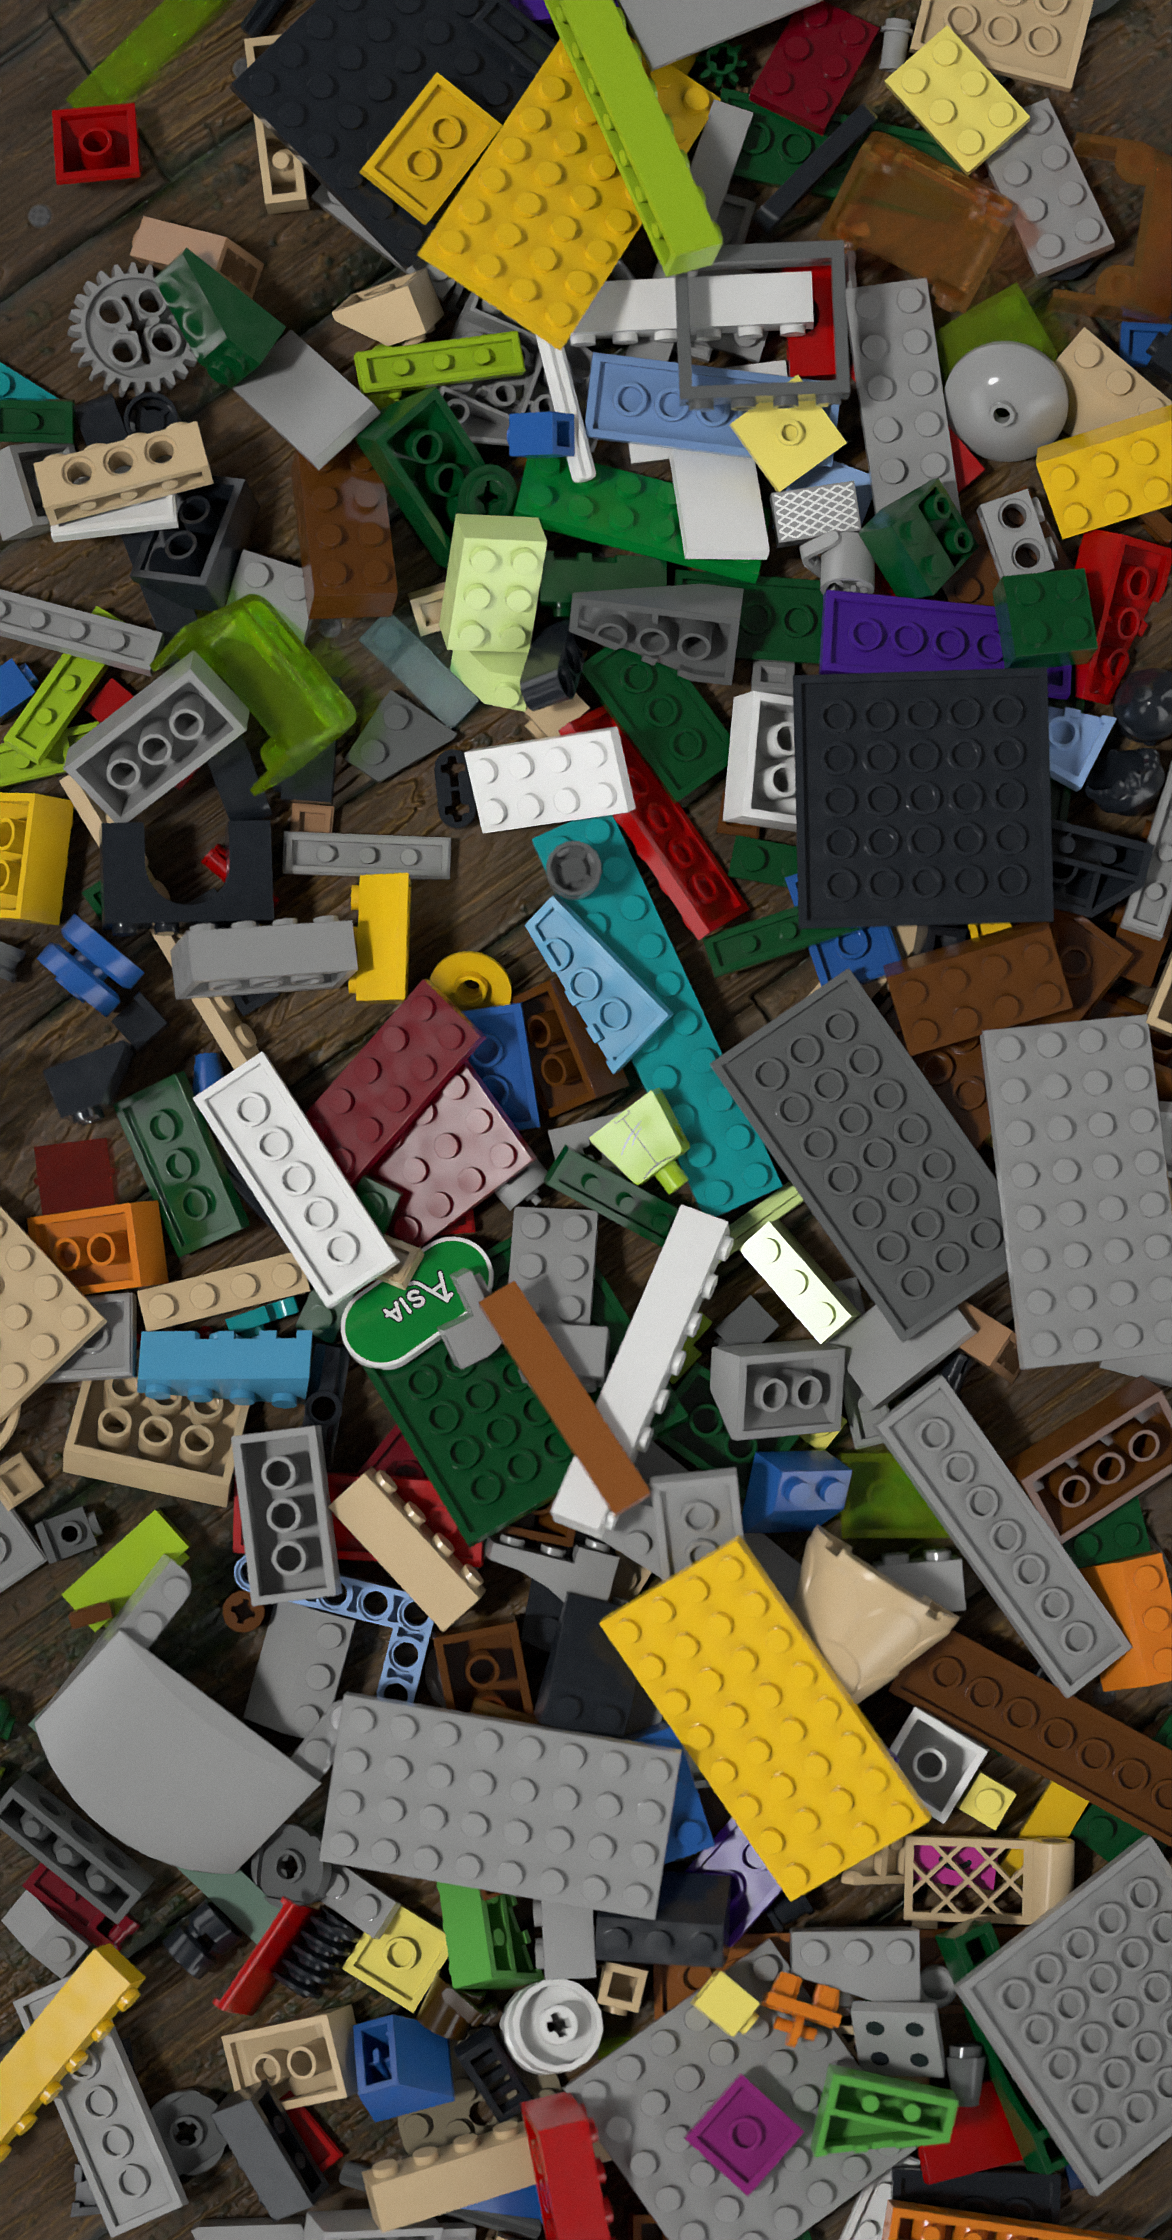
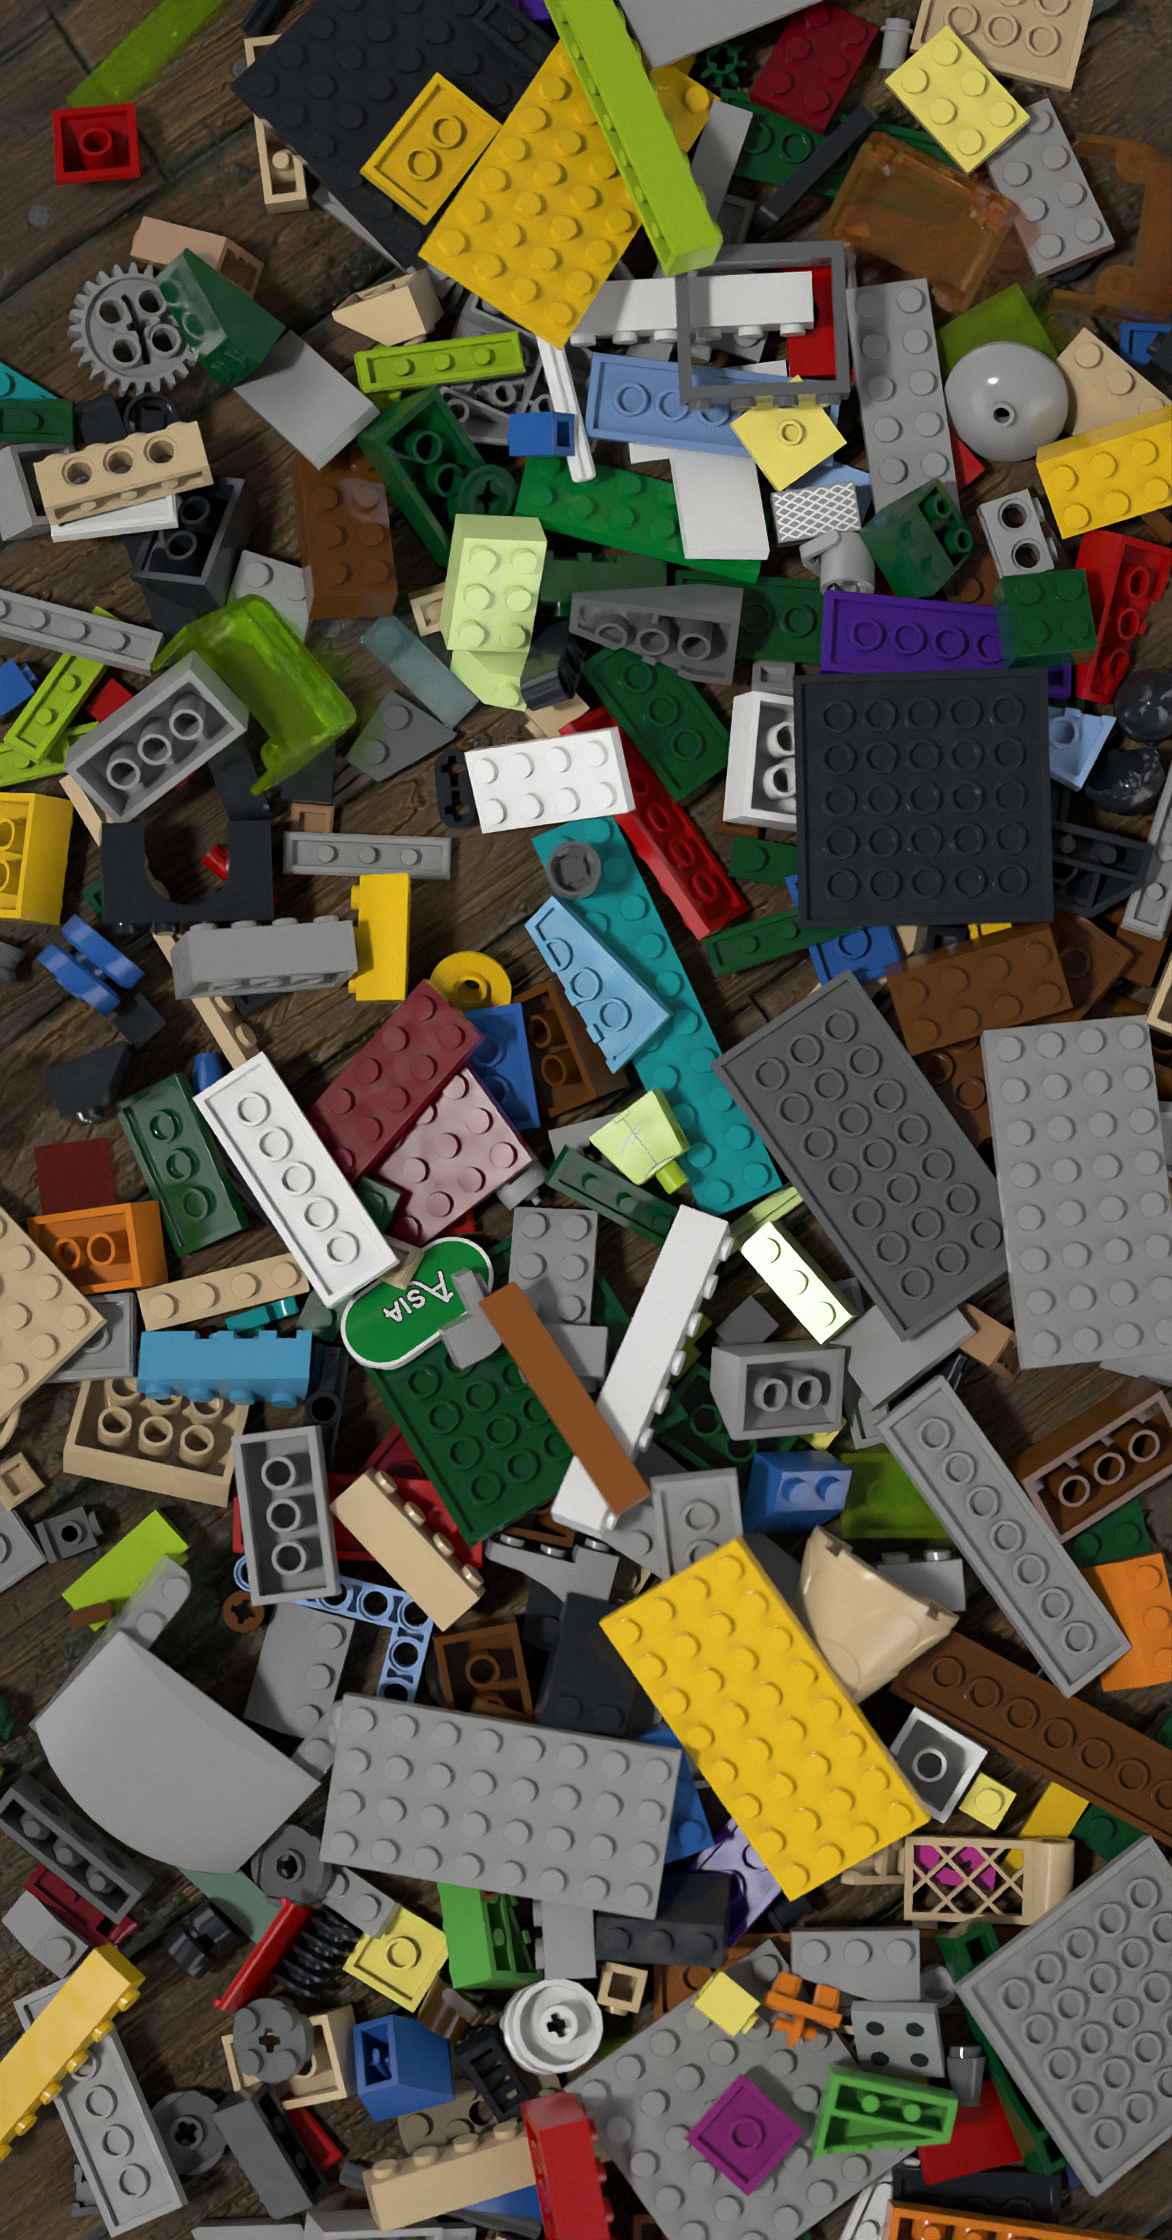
none -> dark grey plate [233,1995,314,2083]

